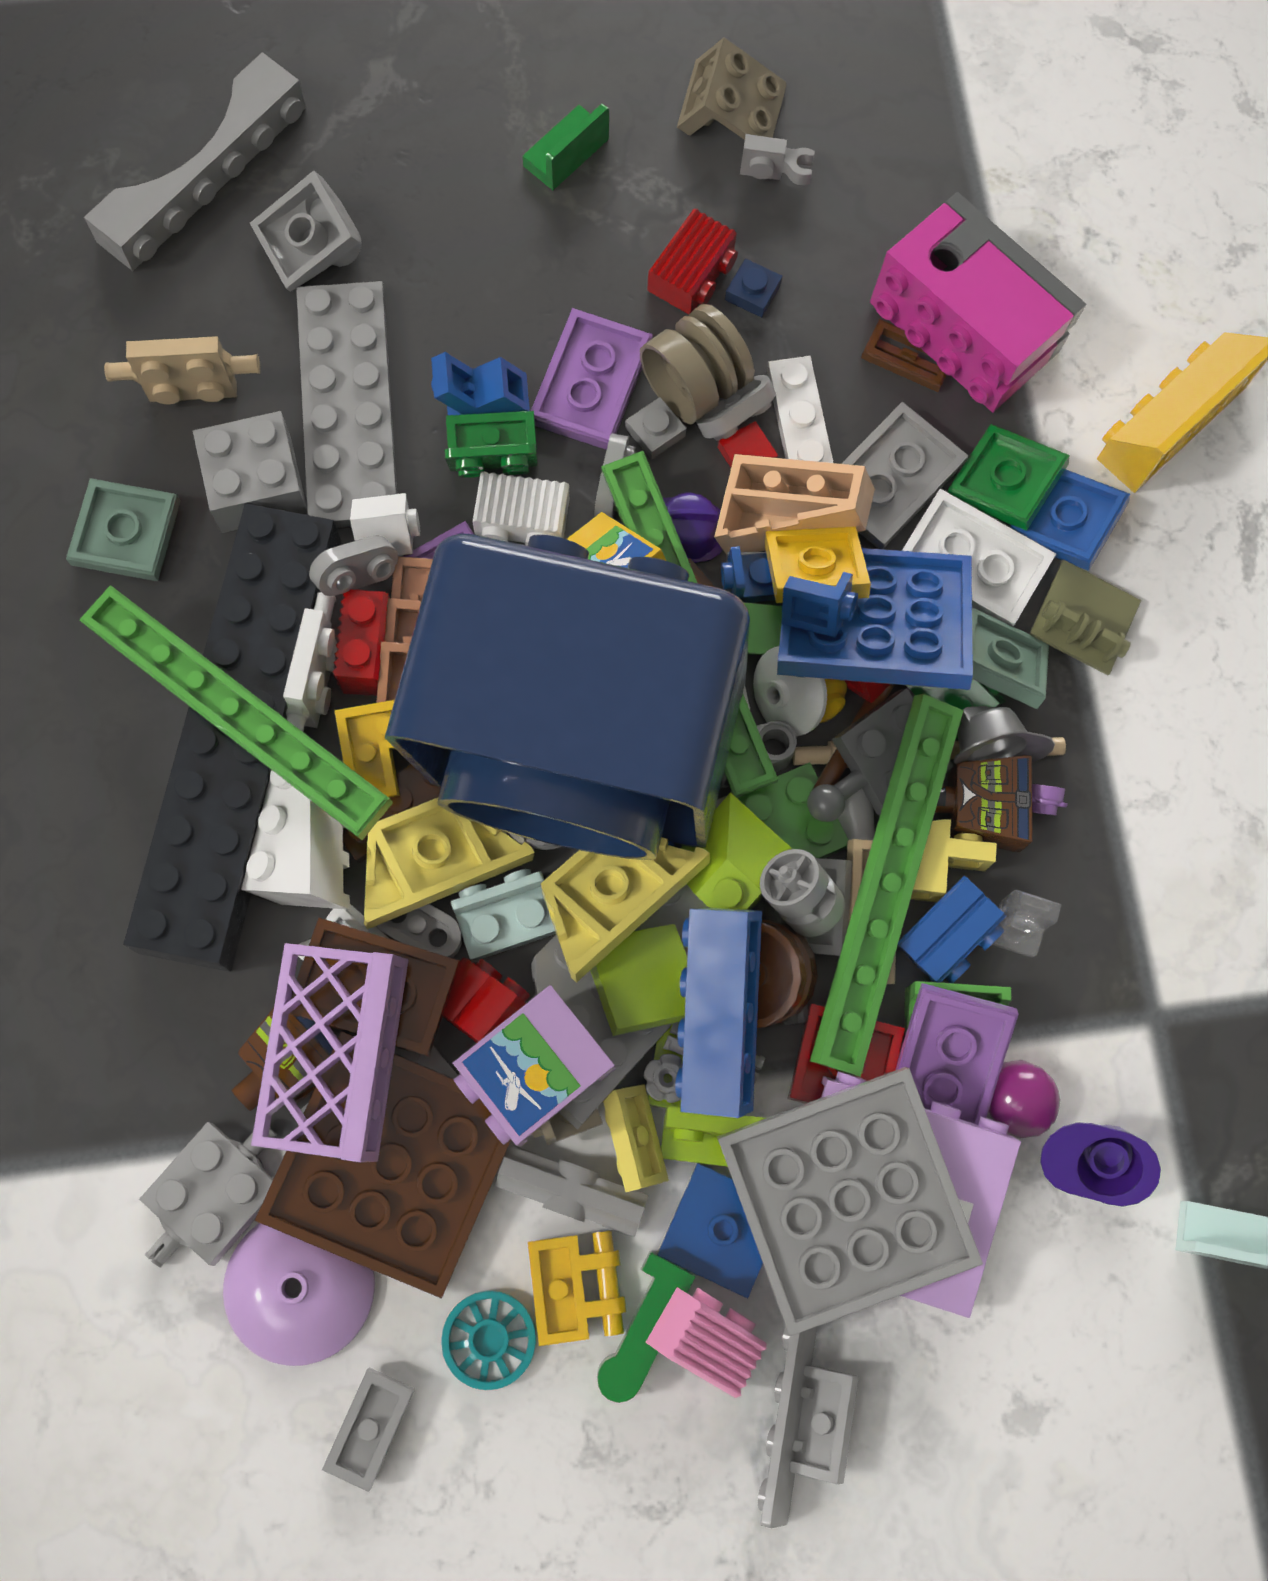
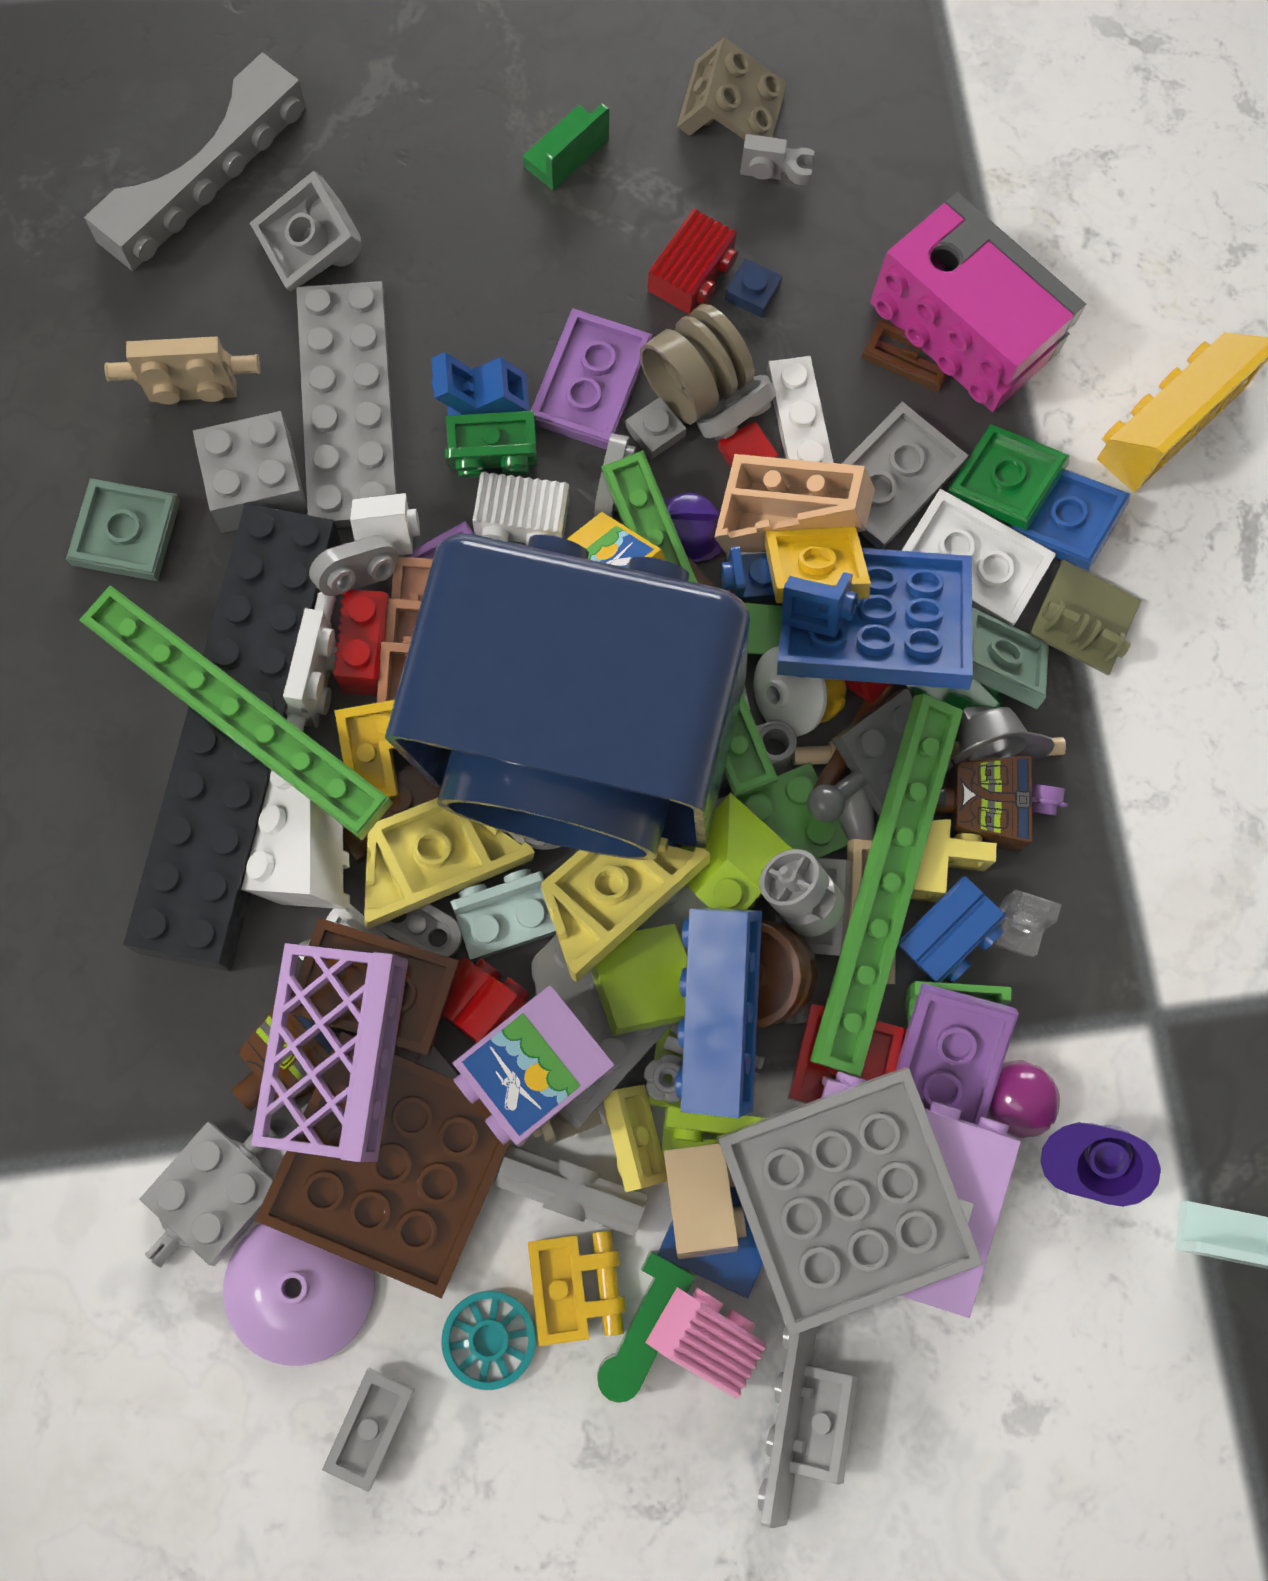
none -> tan brick [664,1143,746,1259]

